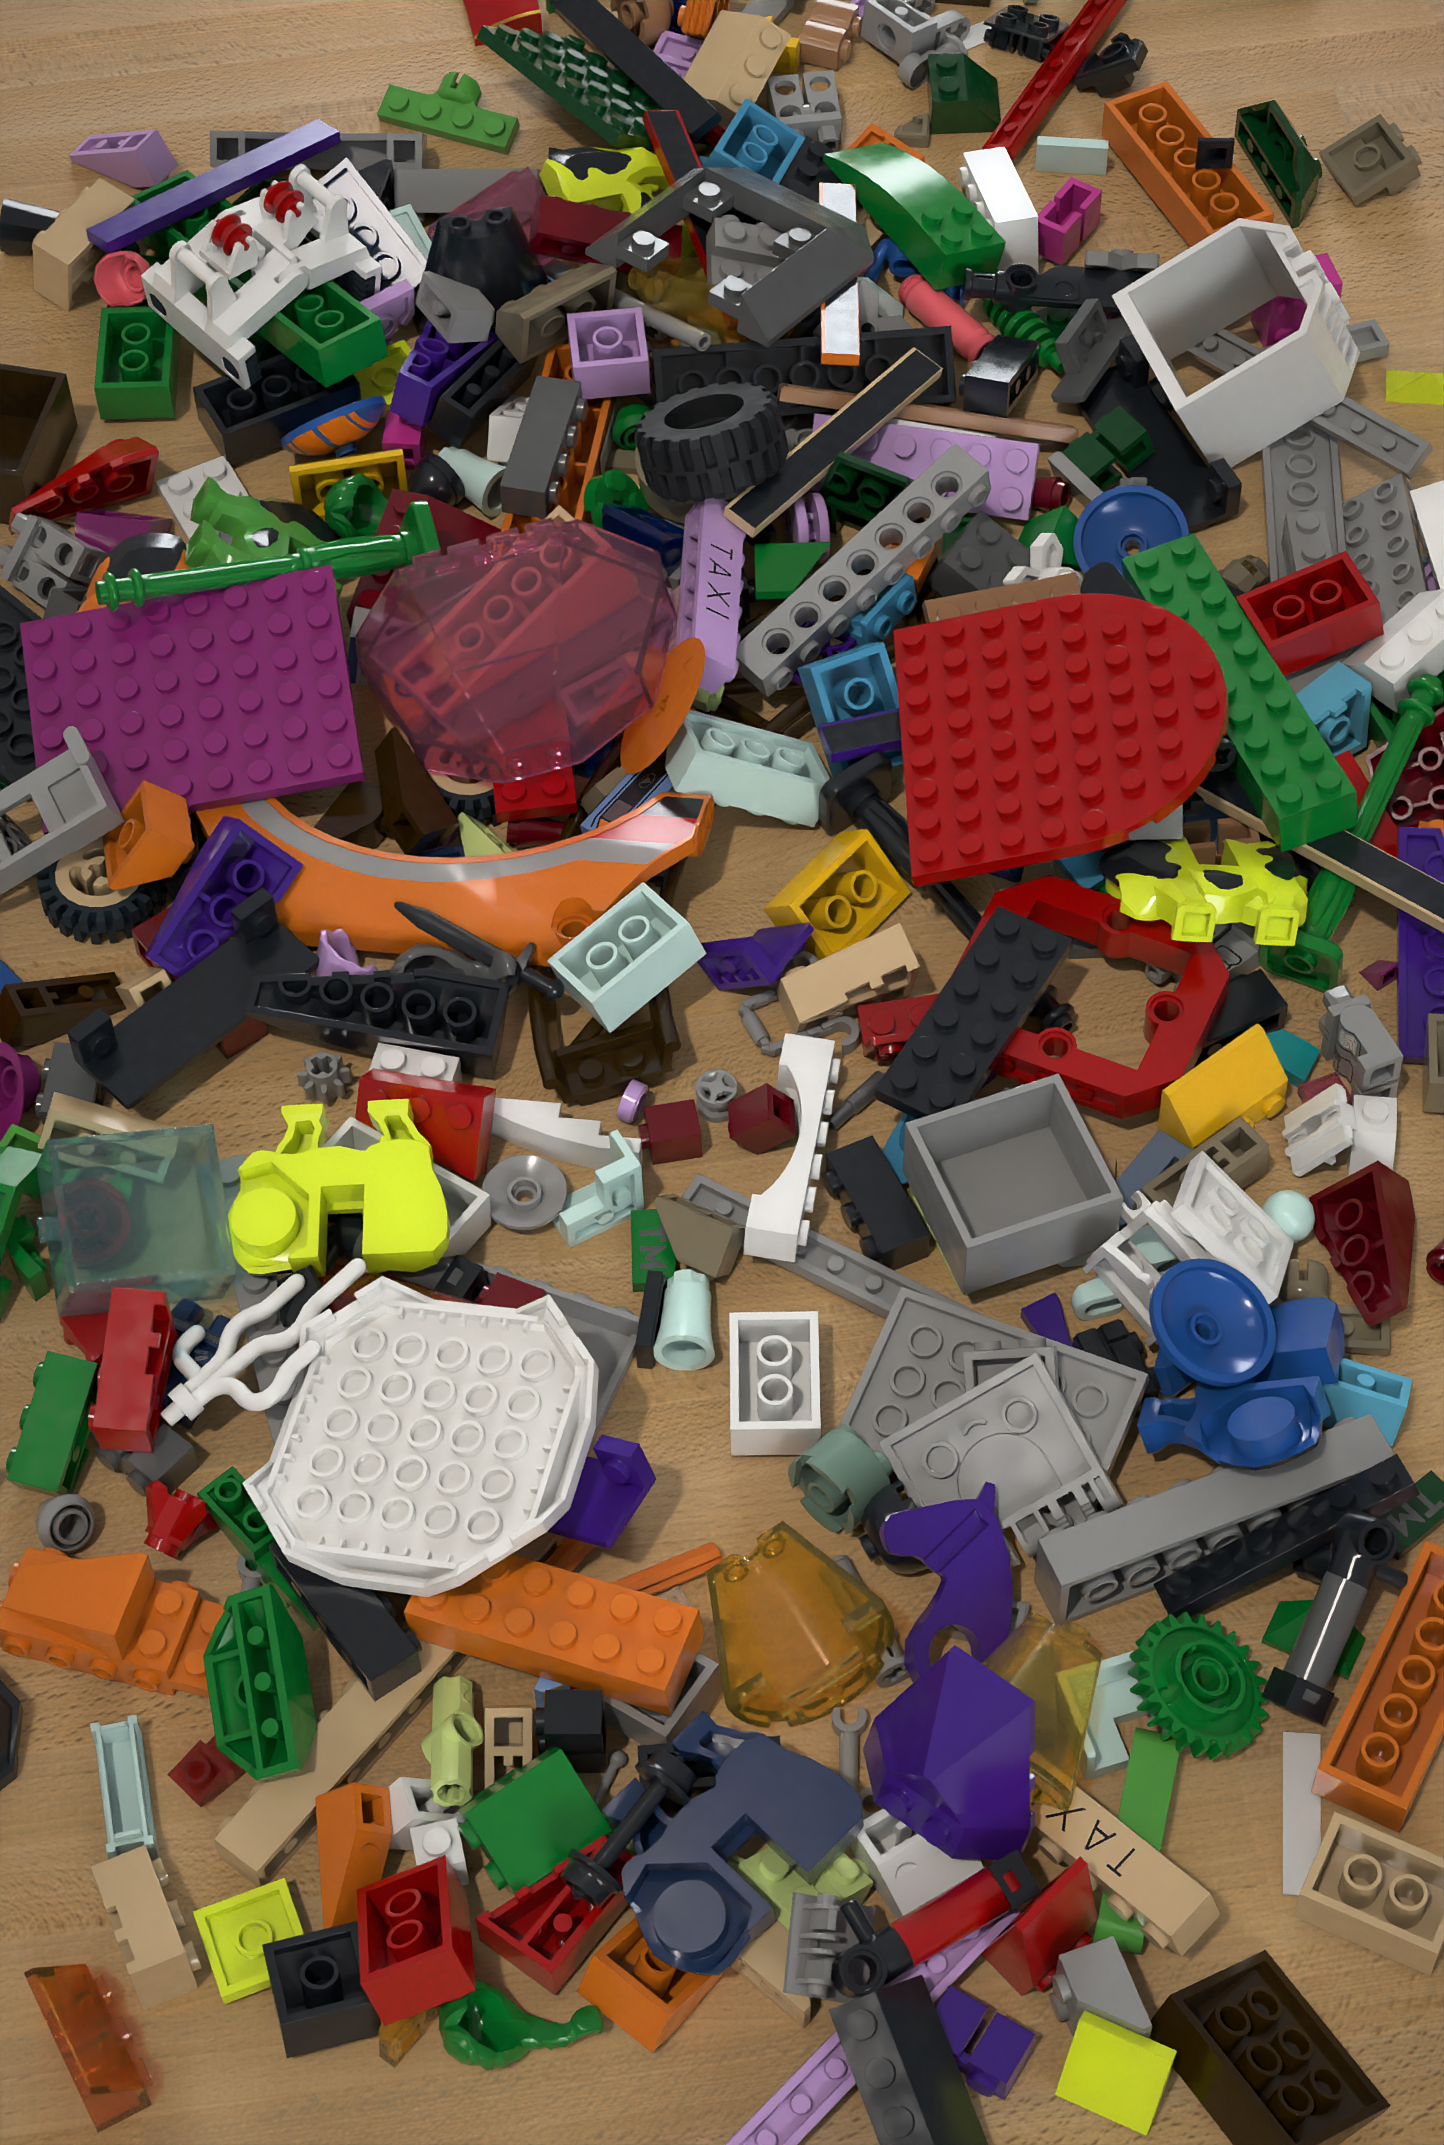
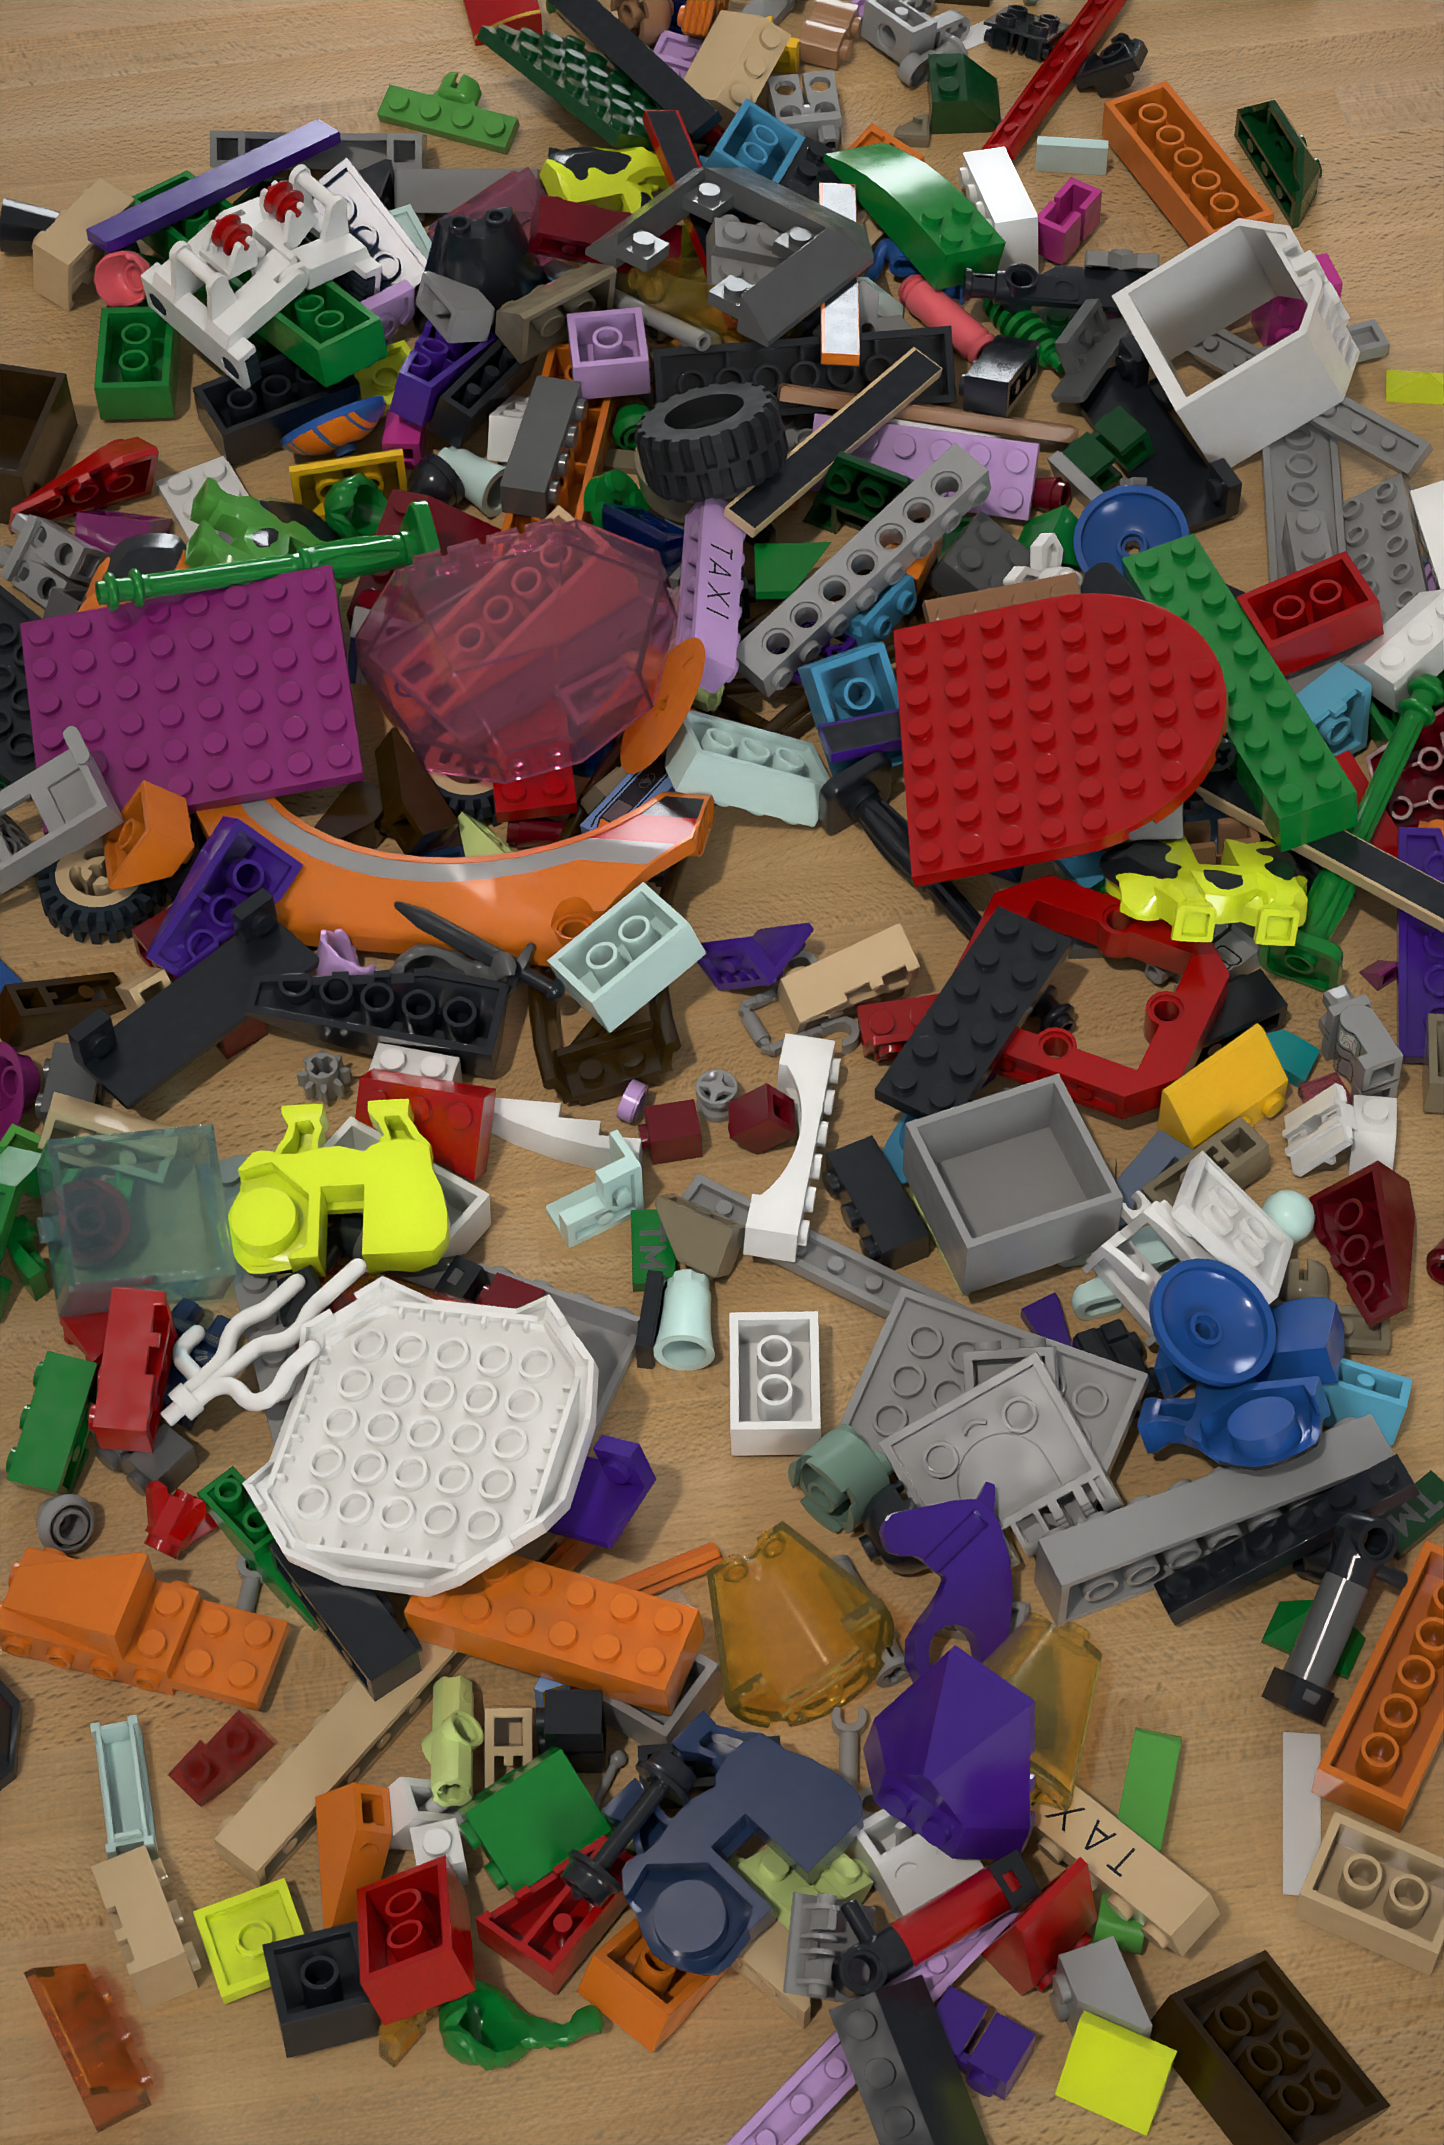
lavender slope [69,129,178,188] -> none
green wedge [203,1584,317,1781] -> none
light grey dish [481,1155,567,1230] -> none
white sticker [601,396,622,474] -> none
yellow slope [763,829,911,961] -> none
lavender head [783,493,830,564] -> none
flat silver pin [825,1071,884,1131] -> none
light aqua panel [1054,1651,1150,1781] -> none
green gear [1127,1612,1269,1760] -> none
black slope [1195,138,1235,169] -> none
dark tan rock [1218,555,1269,593] -> none
dark tan plate [1319,114,1422,206] -> none

